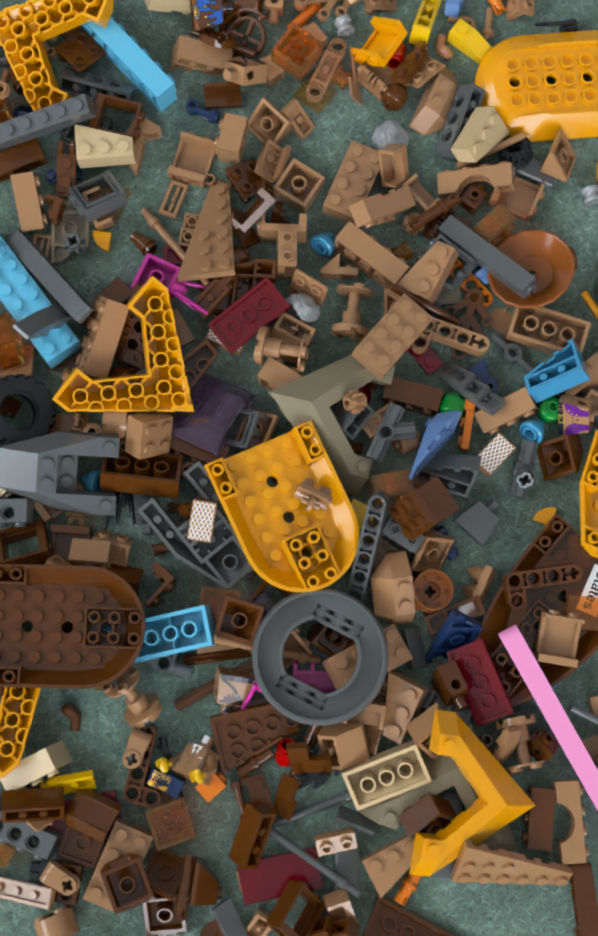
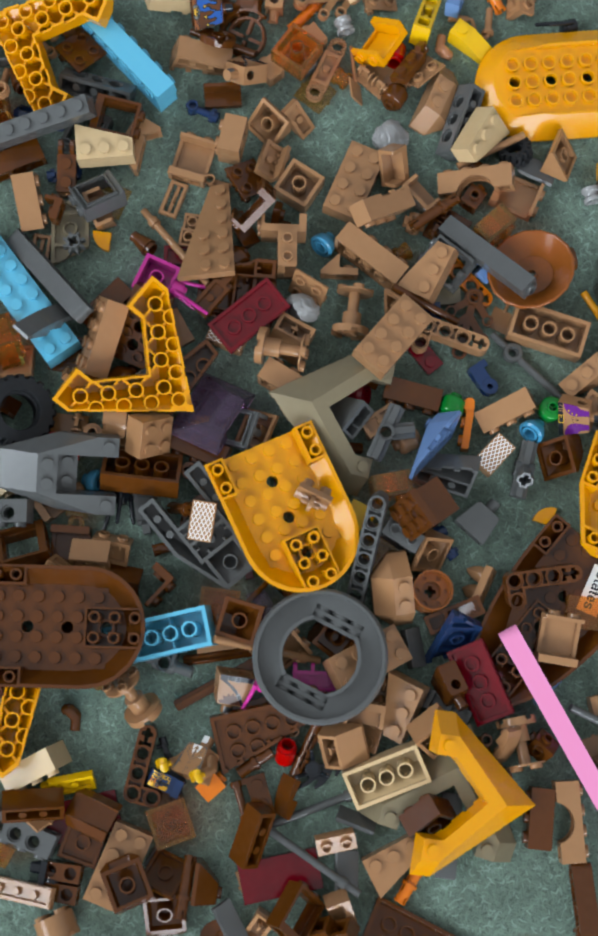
medium nougat piece [39,860,81,896] -> none
medium nougat piece [122,728,153,769] -> none
reddish brown tile [286,742,333,773] -> none
medium nougat gear [343,389,367,414] -> none
dark grey slope [435,360,506,416] -> none
medium nougat wing [450,840,573,886] -> none
dark azure wedge [524,339,590,403] -> none

